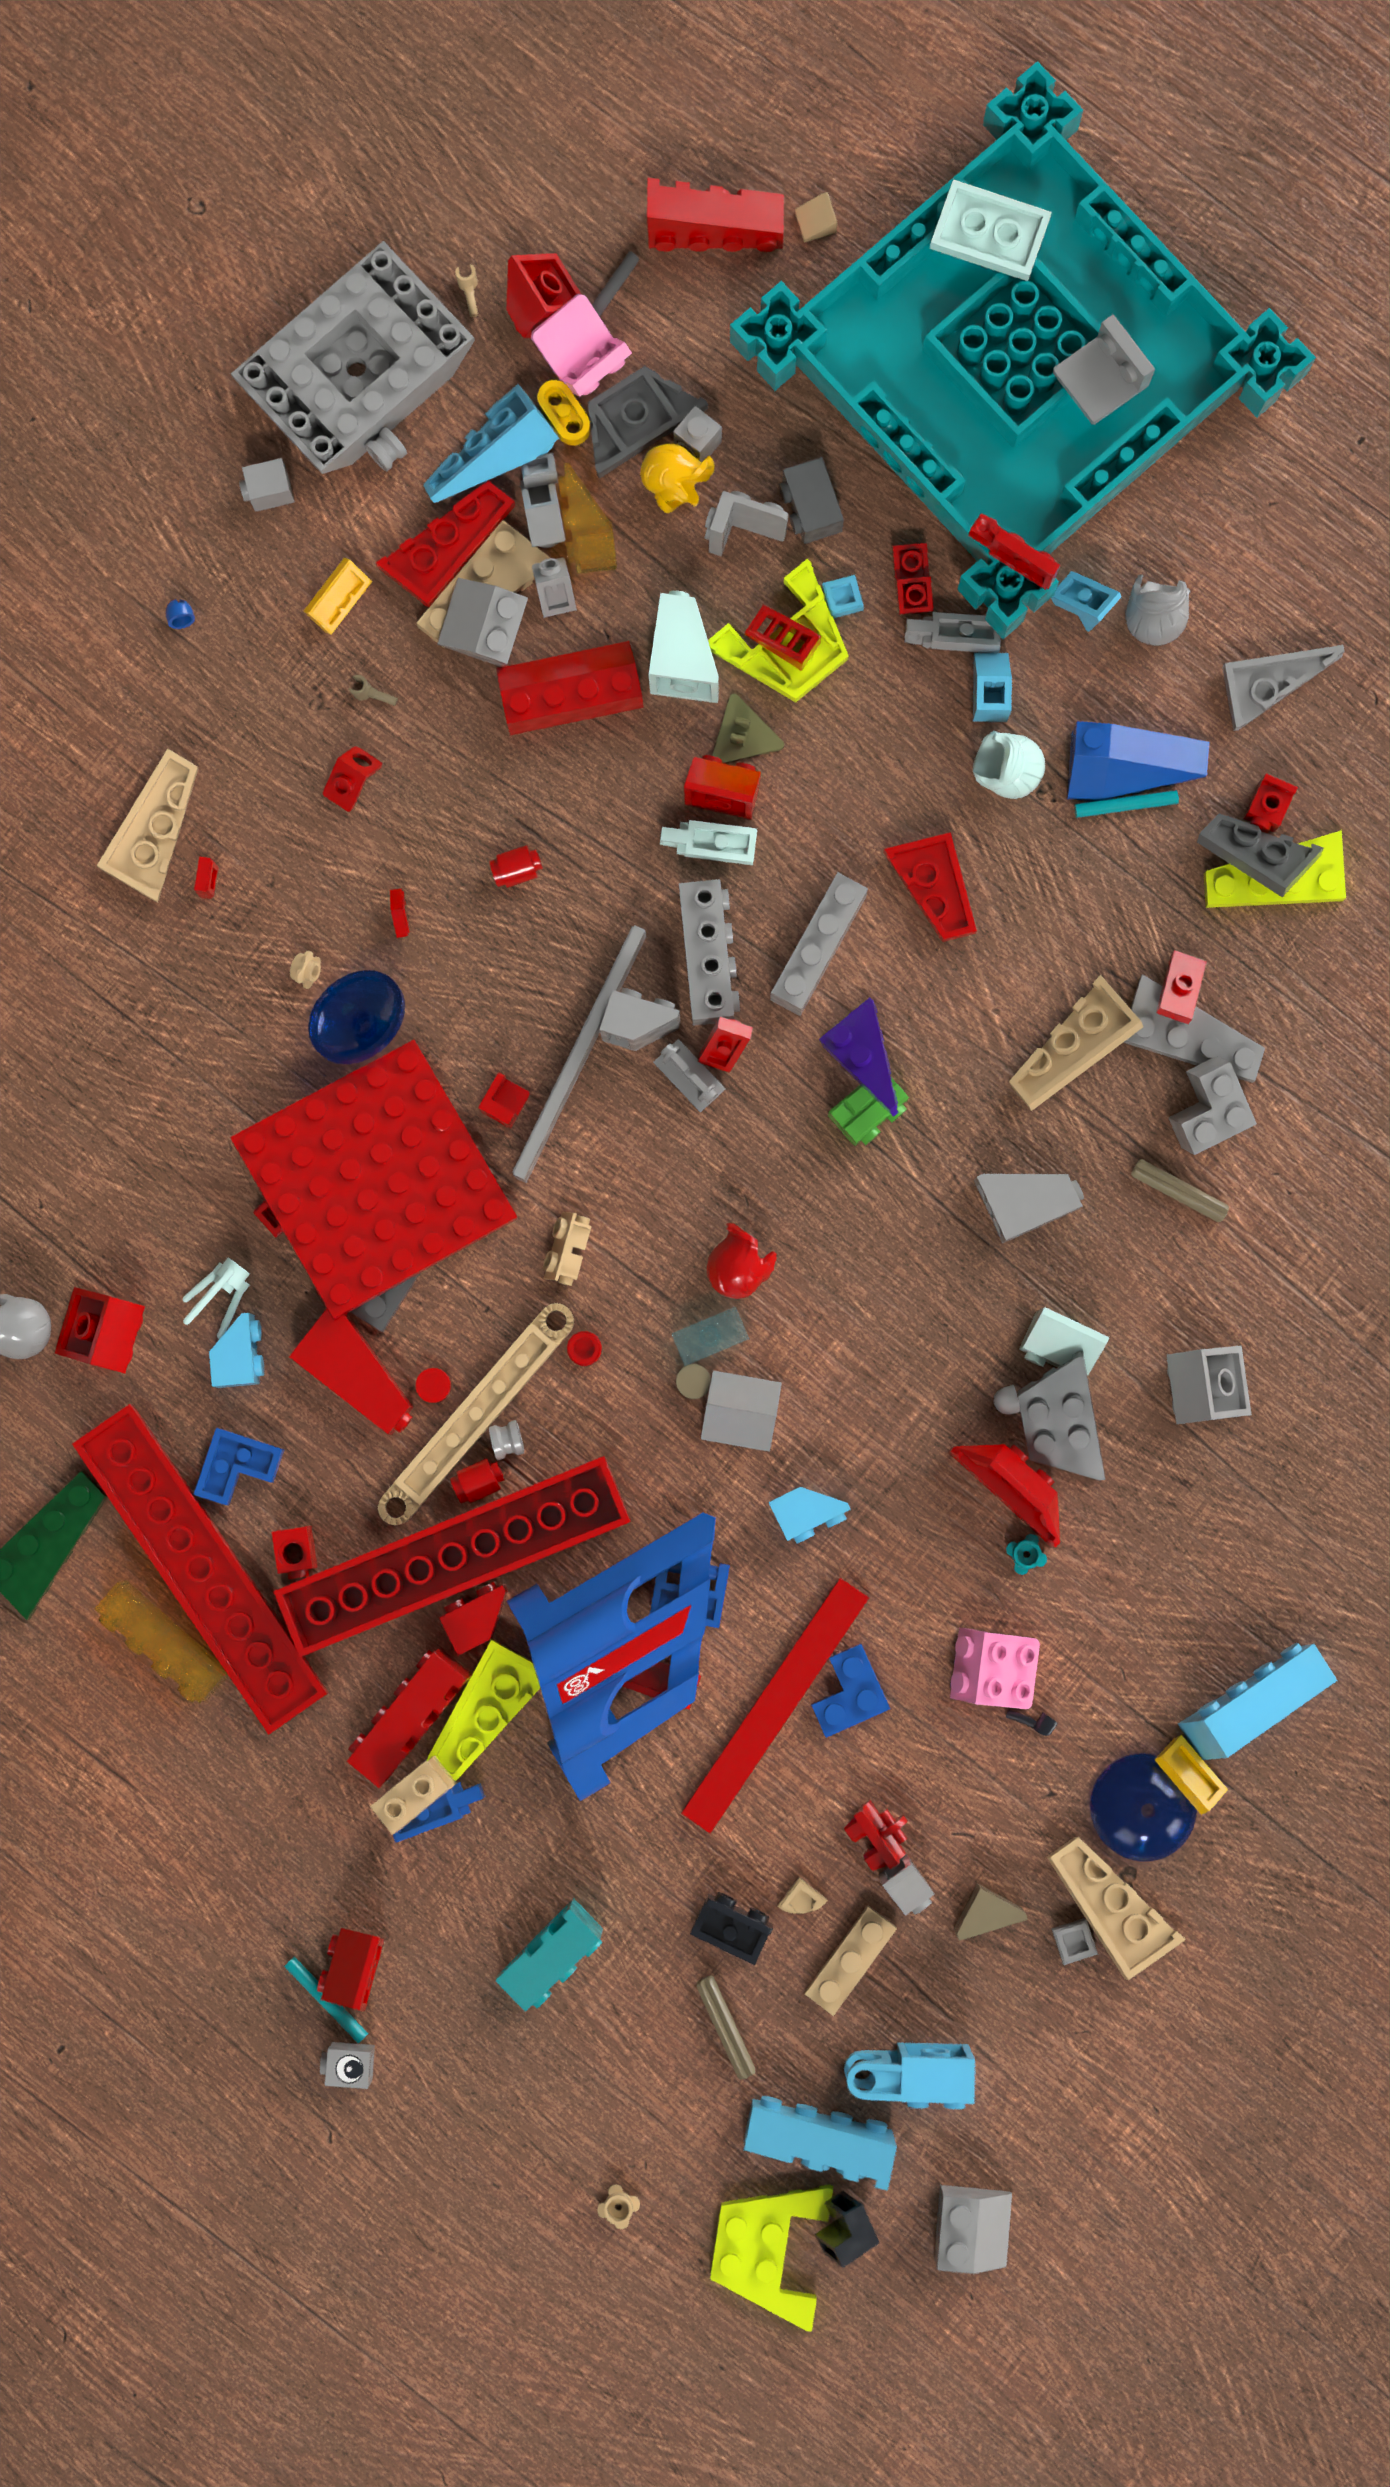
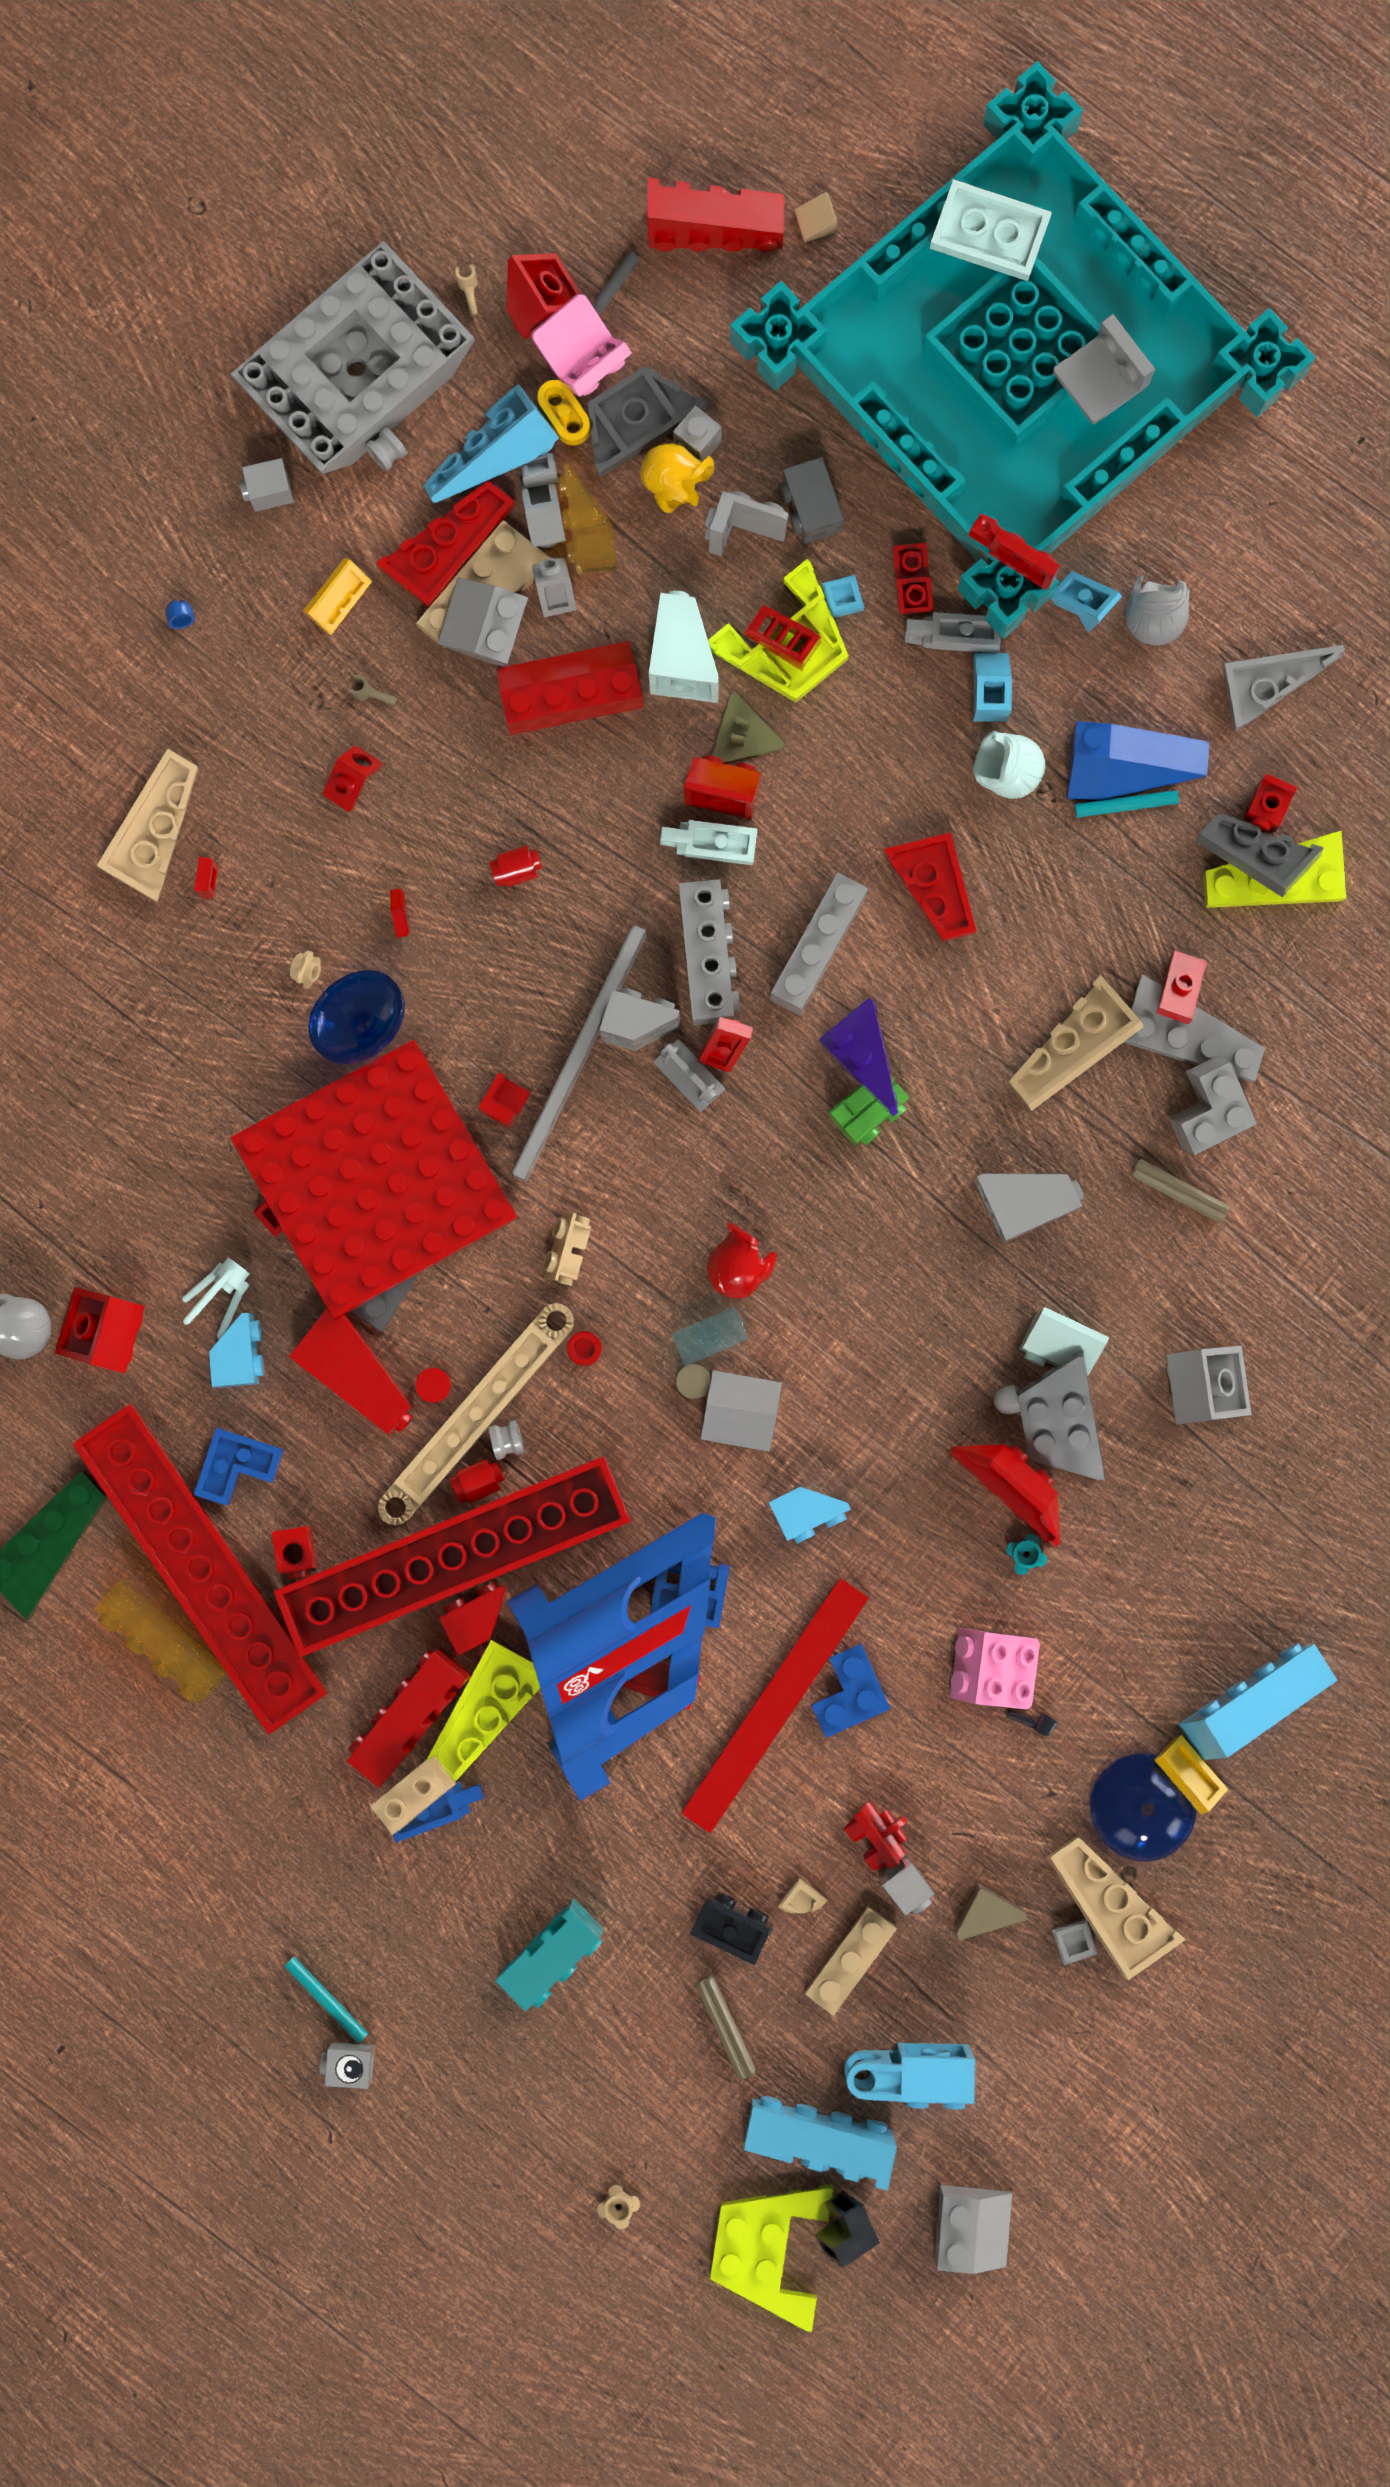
red slope [317,1928,385,2011] -> none

